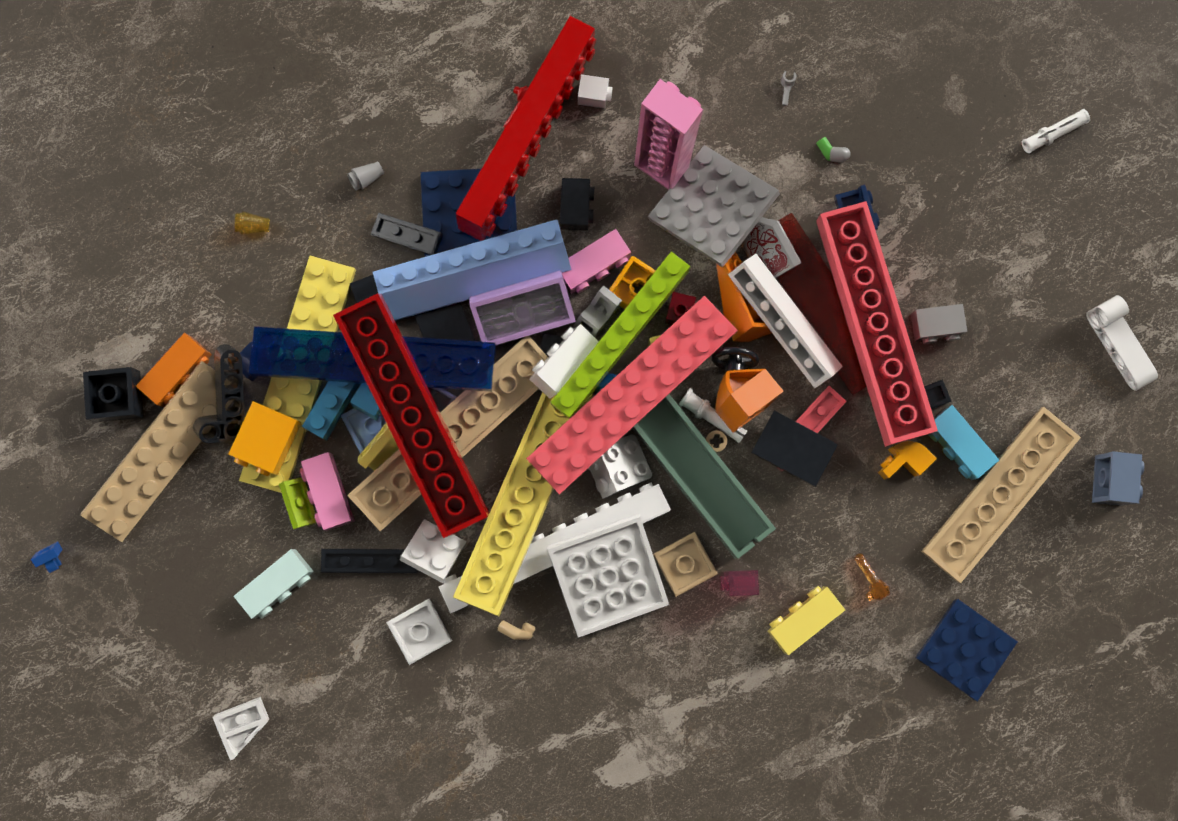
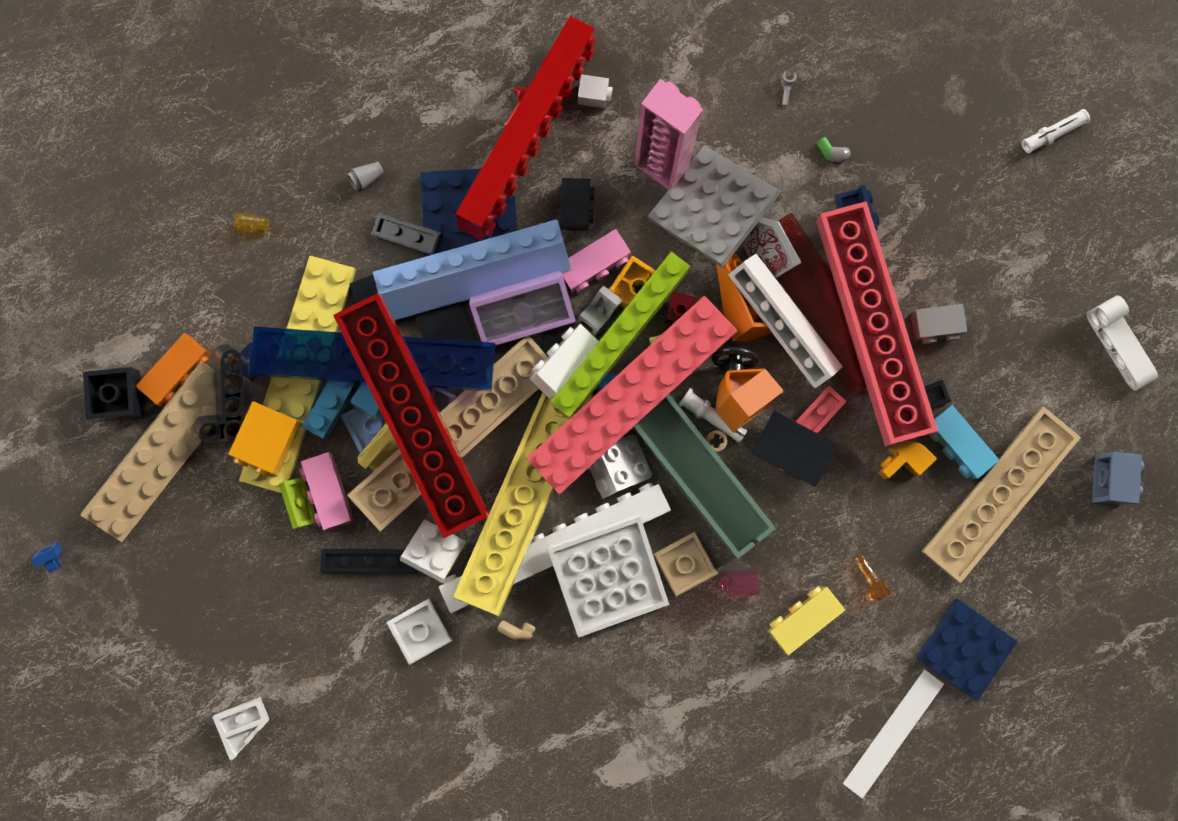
light aqua brick [234,549,314,619] -> none
none -> white sticker [843,669,944,799]

